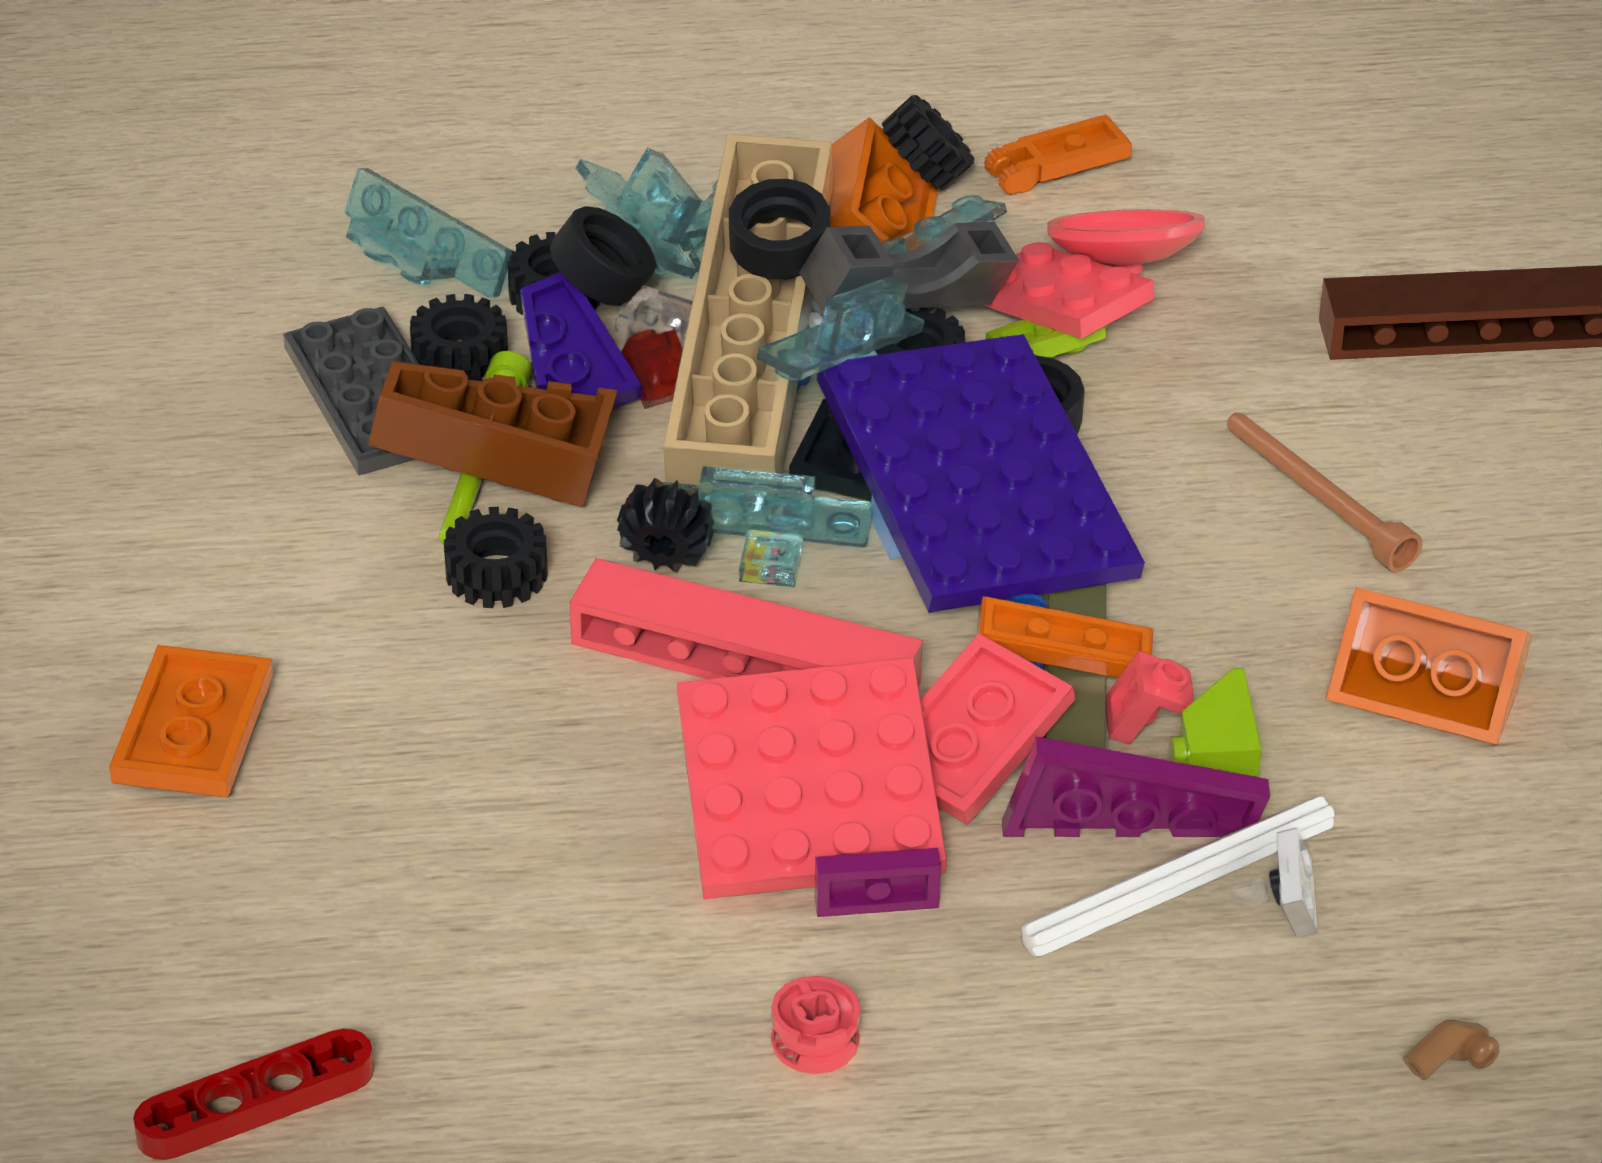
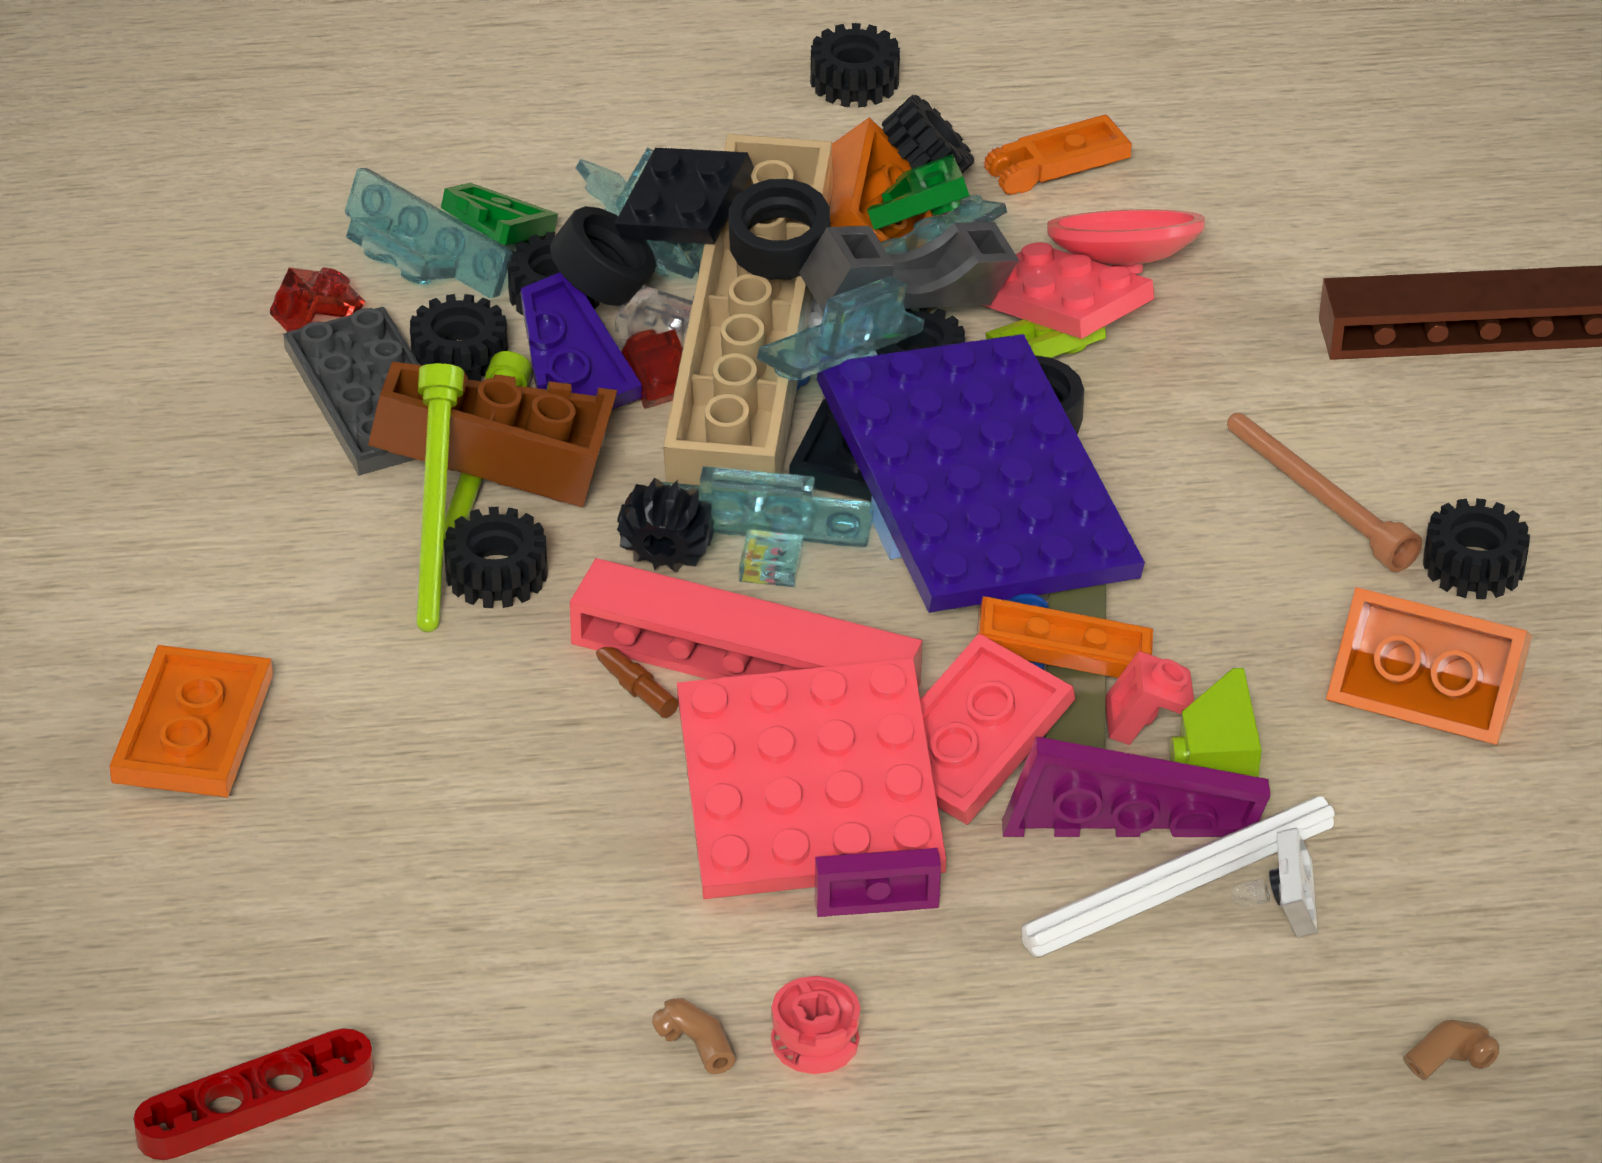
none -> clear red bracket [270,267,365,332]
none -> lime piece [416,363,464,632]
none -> green wing [441,183,558,245]
none -> dark orange piece [596,647,678,718]
none -> black plate [614,147,754,245]
none -> medium nougat arm [652,998,735,1074]
none -> black tyre [810,23,900,108]
none -> green wing [867,154,970,230]
none -> black tyre [1423,498,1530,599]

